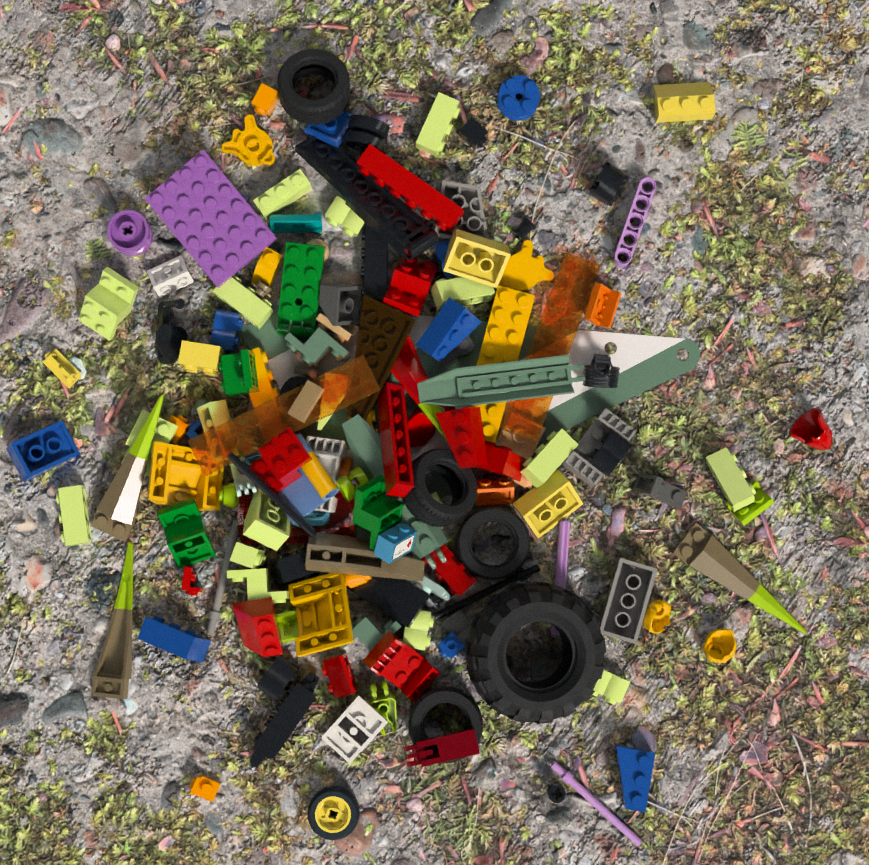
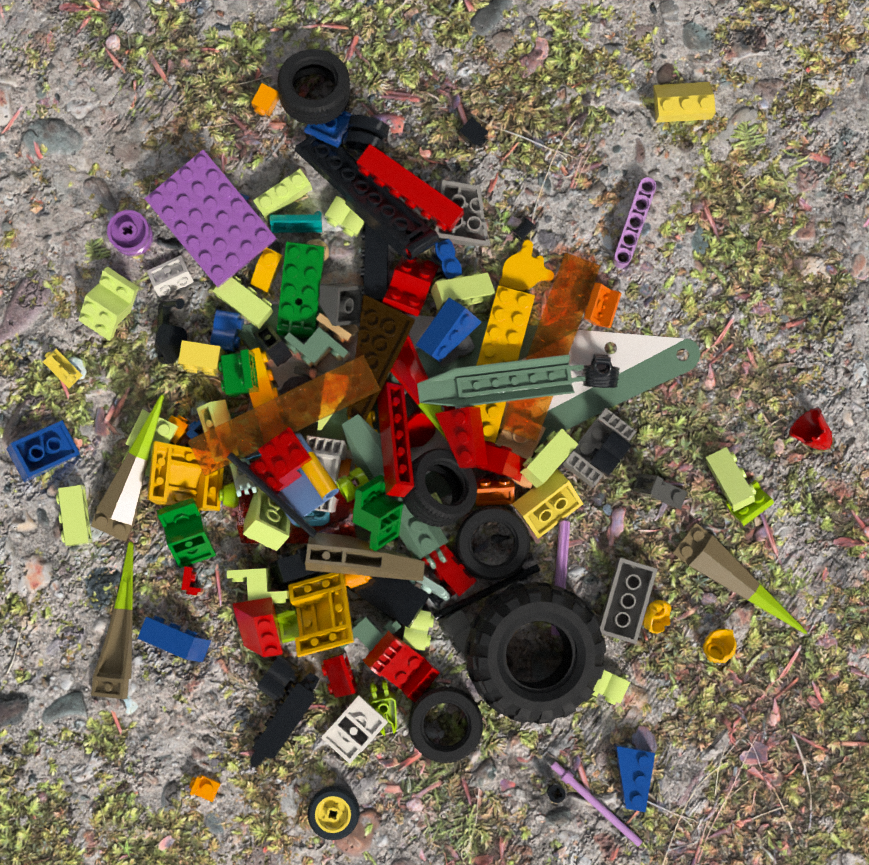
light grey bar [206,520,241,635] -> none
yellow tile [221,114,275,166] -> none
yellowish green brick [230,542,267,569] -> none
dark tan plate [252,280,272,297] -> none
tan slope [288,380,324,423] -> none
dark azure brick [374,522,417,564] -> none
dark red hinge [403,728,480,767] -> none
yellowish green brick [416,92,461,156] -> none
blue bracket [438,632,465,659] -> none
light yellow slope [443,228,511,288] -> none
blue wheel [497,75,540,121] -> none
black brick [588,161,630,206] -> none
none -> black slope [253,323,293,367]

